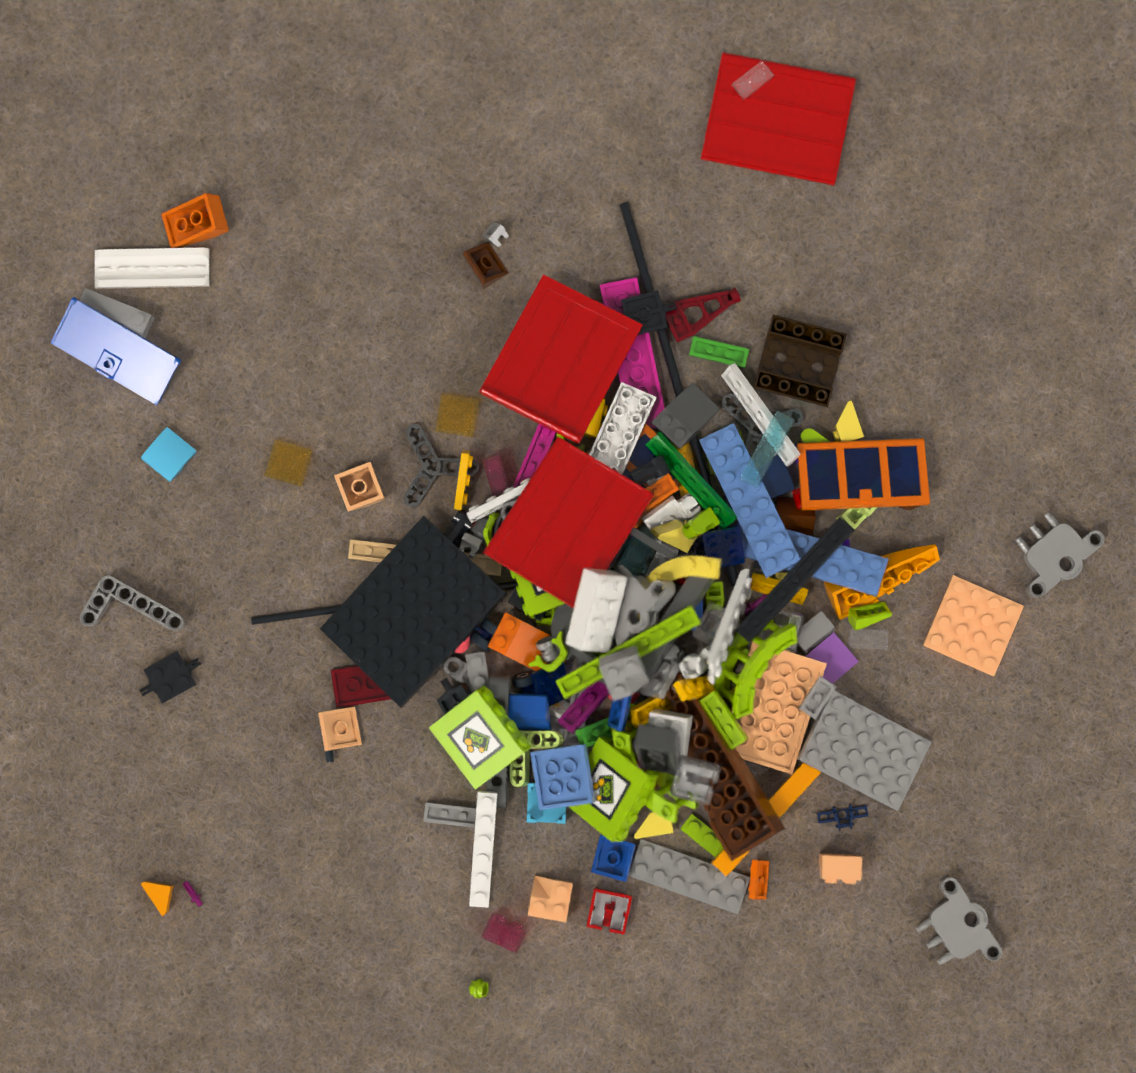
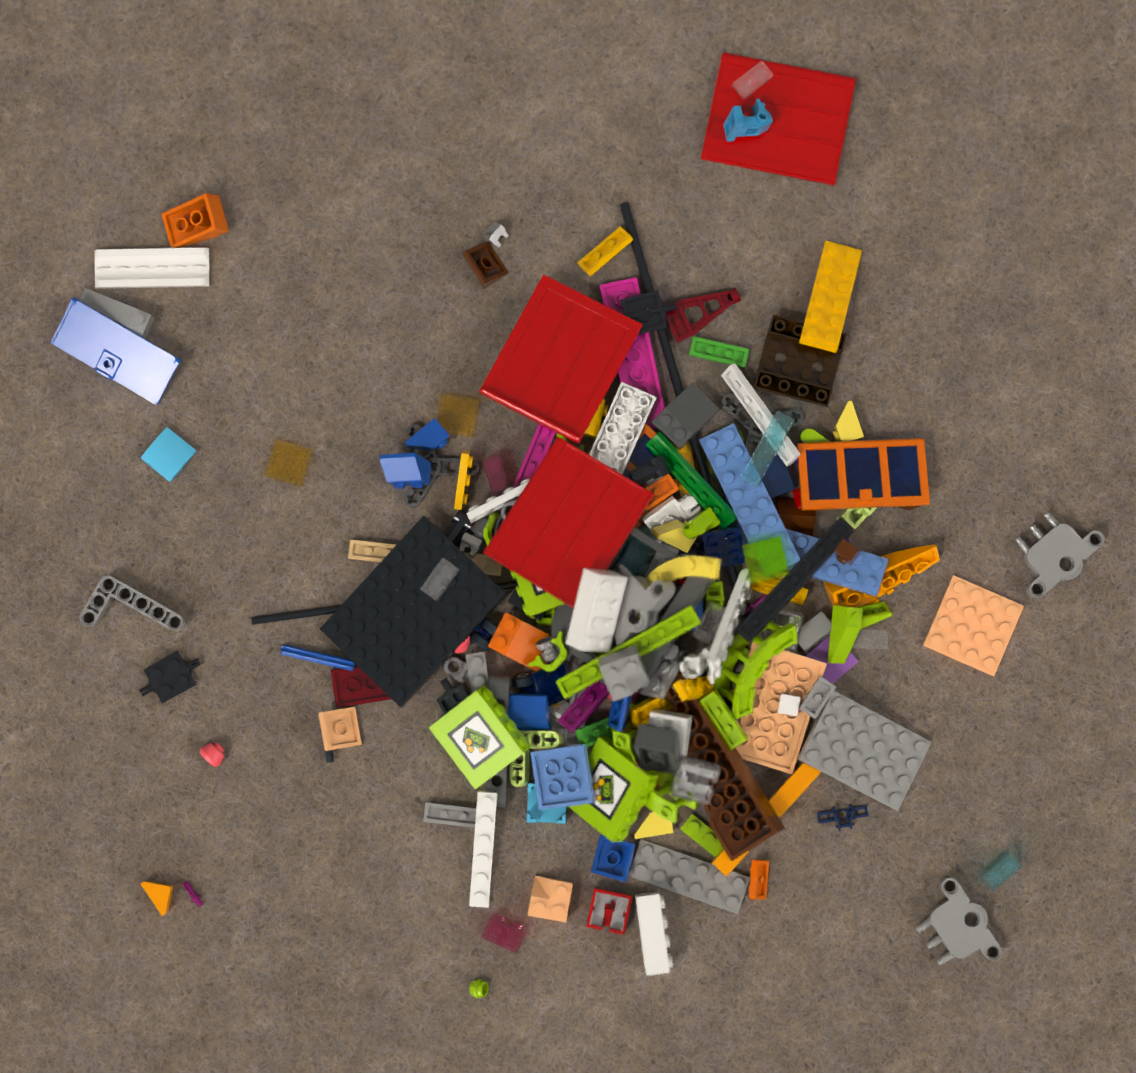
light nougat slope [334,462,386,512] -> none
light nougat slope [819,853,862,884] -> none
none -> coral cone [200,742,225,767]
none -> blue axle [281,644,355,671]
none -> slope [380,453,431,489]
none -> blue slope [405,418,450,451]
none -> clear plate [420,558,460,601]
none -> yellow plate [577,226,633,276]
none -> white brick [635,891,673,976]
none -> dark azure tile [723,98,773,142]
none -> clear neon green plate [742,537,789,584]
none -> white tile [777,693,801,716]
none -> yellow plate [799,240,862,353]
none -> lime slope [827,605,863,664]
none -> reddish brown plate [834,539,860,566]
none -> clear light blue brick [979,851,1023,891]

